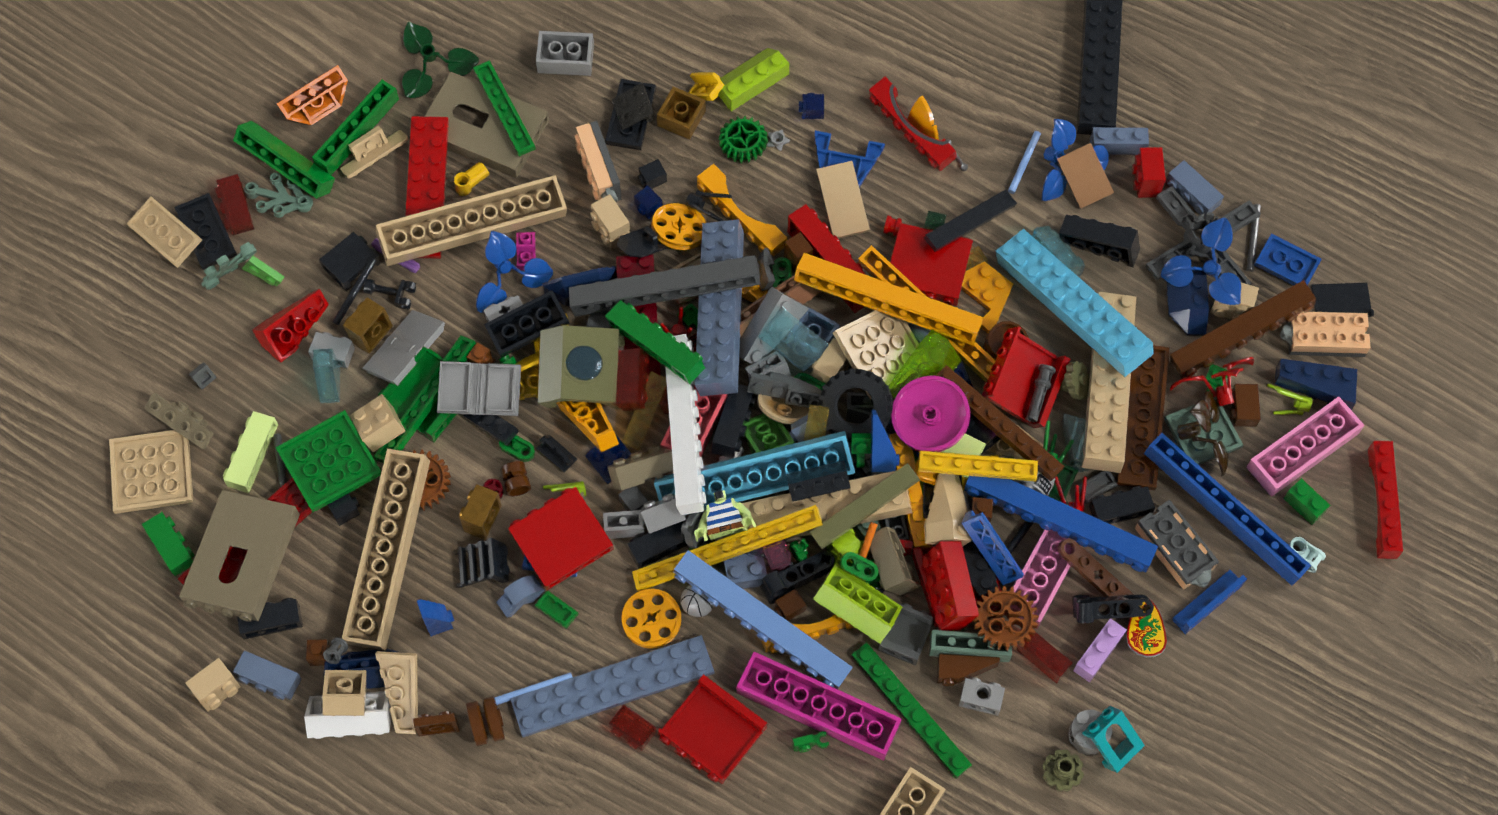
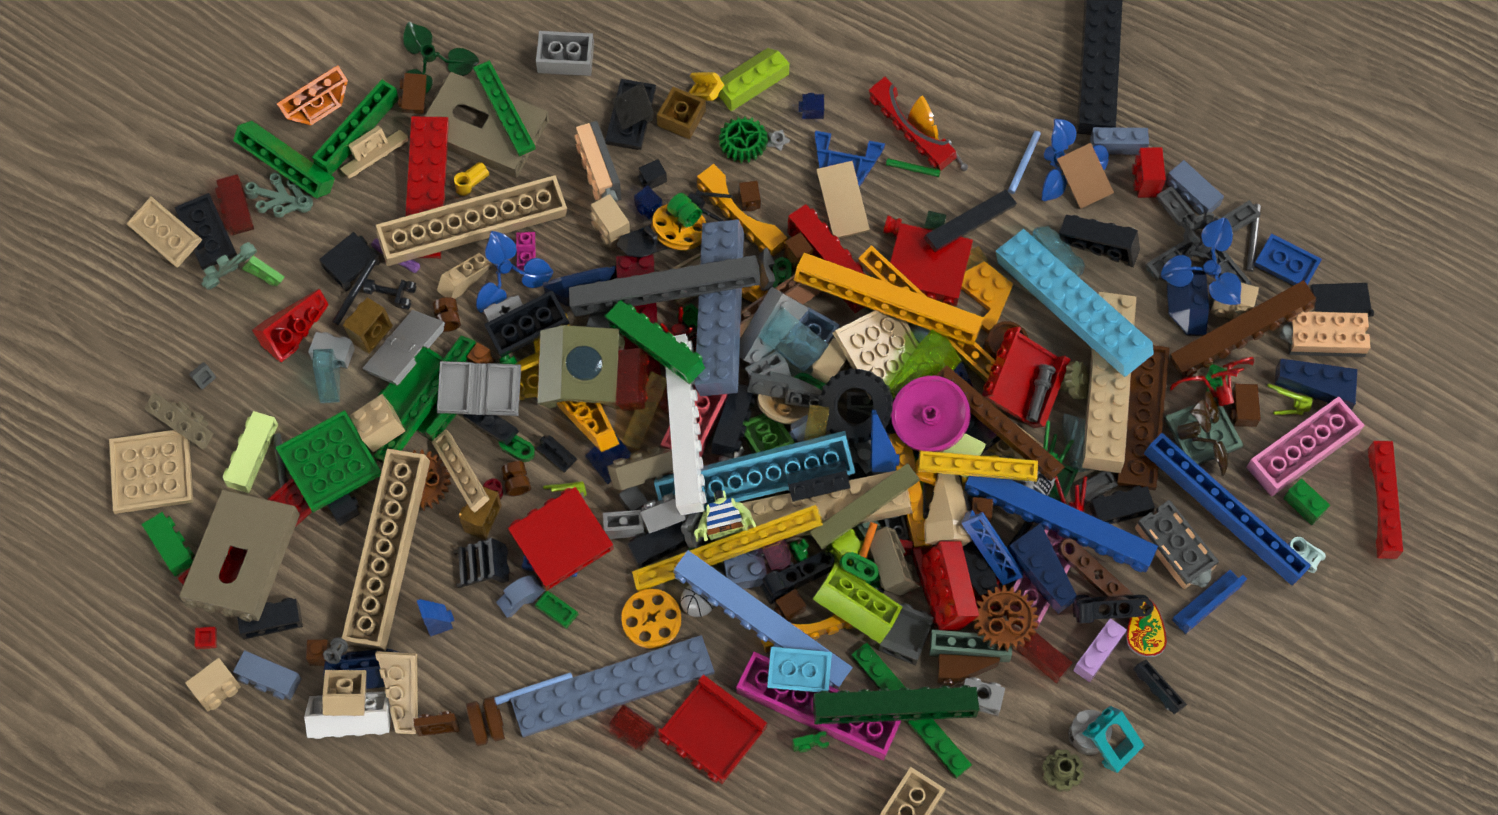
green plate [851,433,872,468] -> none
none -> red plate [195,627,217,649]
none -> reddish brown brick [398,73,427,114]
none -> reddish brown wheel [432,297,461,332]
none -> tan plate [432,429,490,512]
none -> tan slope [437,253,492,299]
none -> green wheel [667,193,702,228]
none -> reddish brown brick [739,181,761,211]
none -> medium azure plate [767,647,832,692]
none -> dark green brick [812,685,980,724]
none -> green bar [886,158,941,177]
none -> dark blue wedge [1008,523,1077,614]
none -> black plate [1133,659,1187,715]

